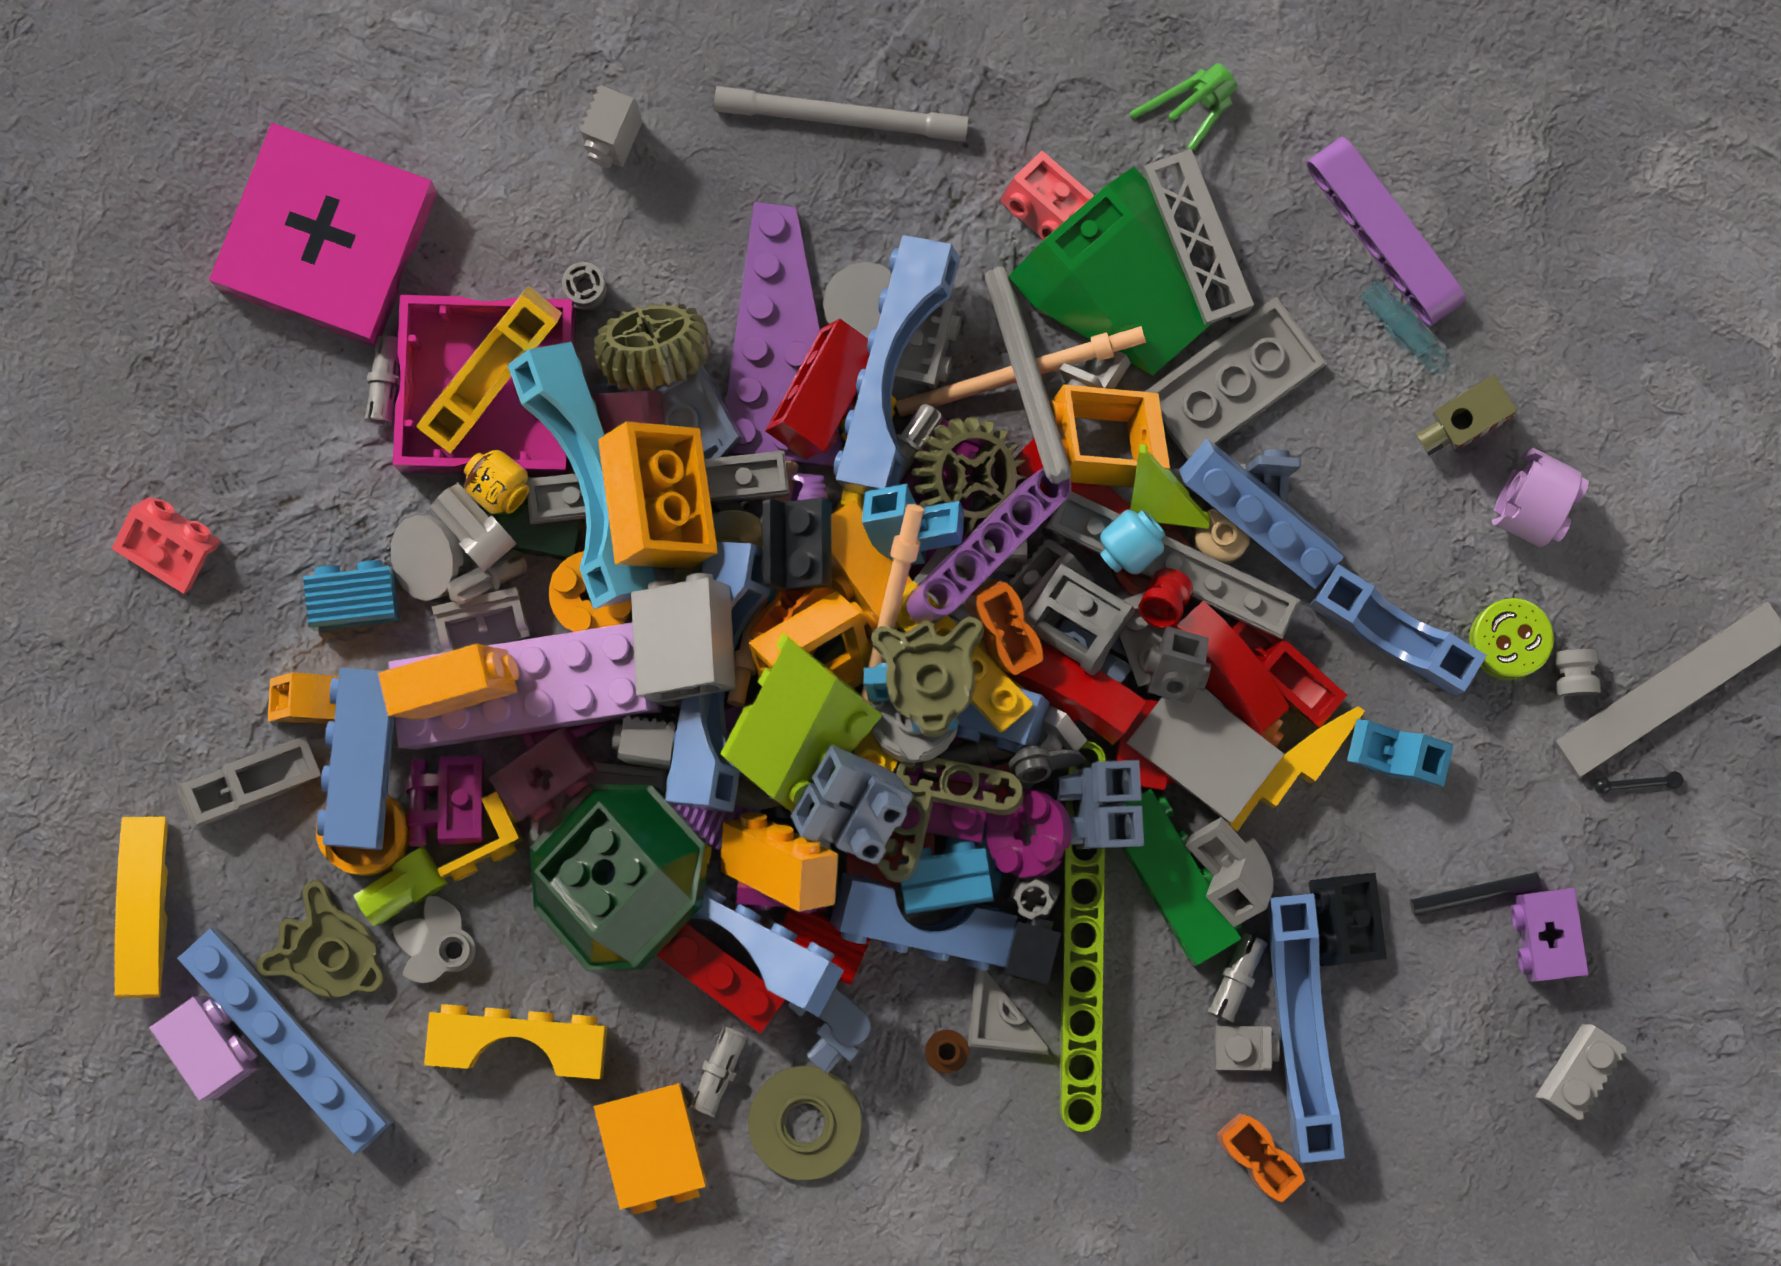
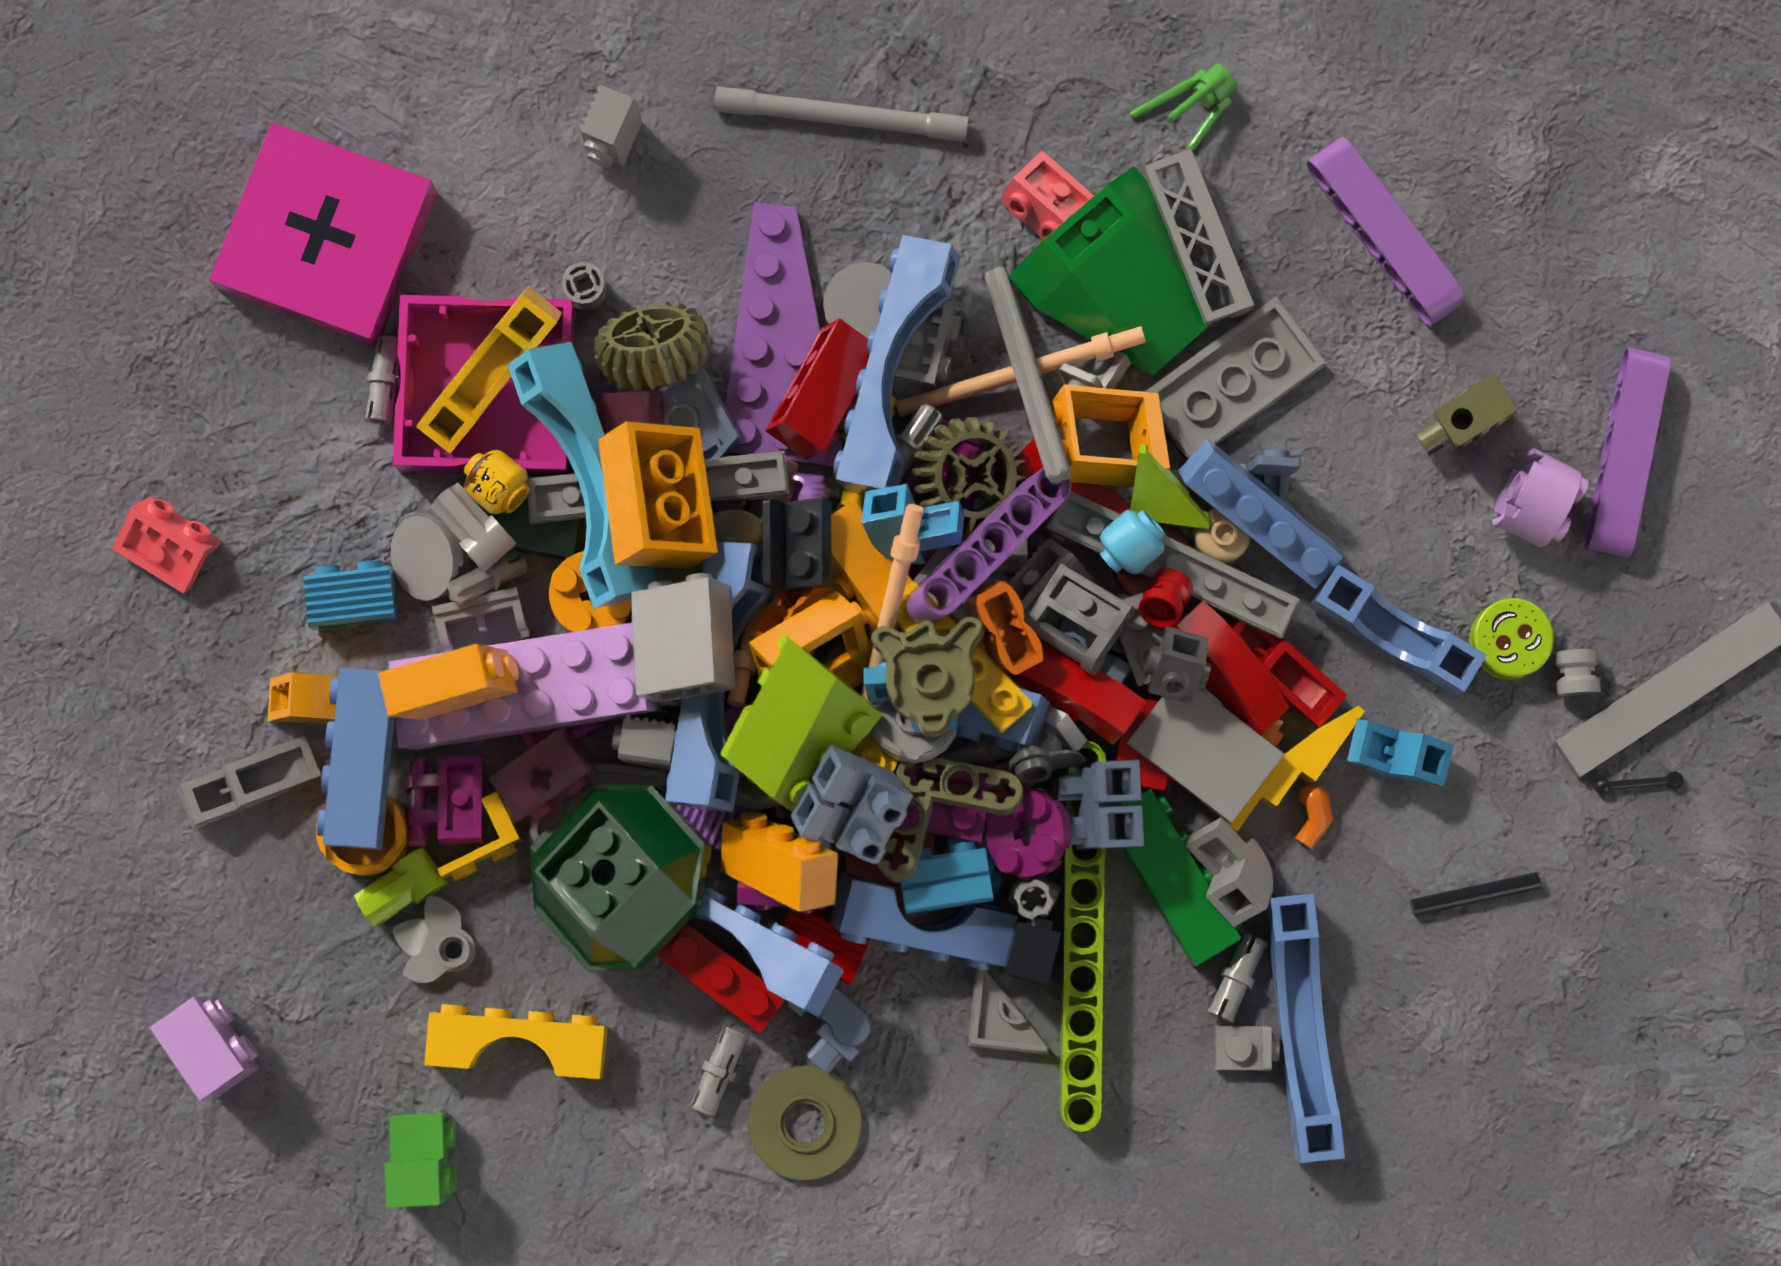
yellow slope [115,817,168,999] -> none
medium blue arch [177,928,393,1154] -> none
olive tile [256,880,385,998] -> none
light orange brick [594,1083,707,1215] -> none
reddish brown plate [925,1030,969,1073] -> none
orange brick [1217,1113,1305,1202] -> none
black bracket [1309,872,1387,967] -> none
clear light blue pin [1359,278,1438,358] -> none
medium lavender brick [1511,888,1589,982] -> none
light grey brick [1535,1024,1627,1120] -> none
none -> bright green brick [384,1112,458,1208]
none -> orange arm [1294,783,1333,851]
none -> medium lavender beam [1585,347,1671,558]

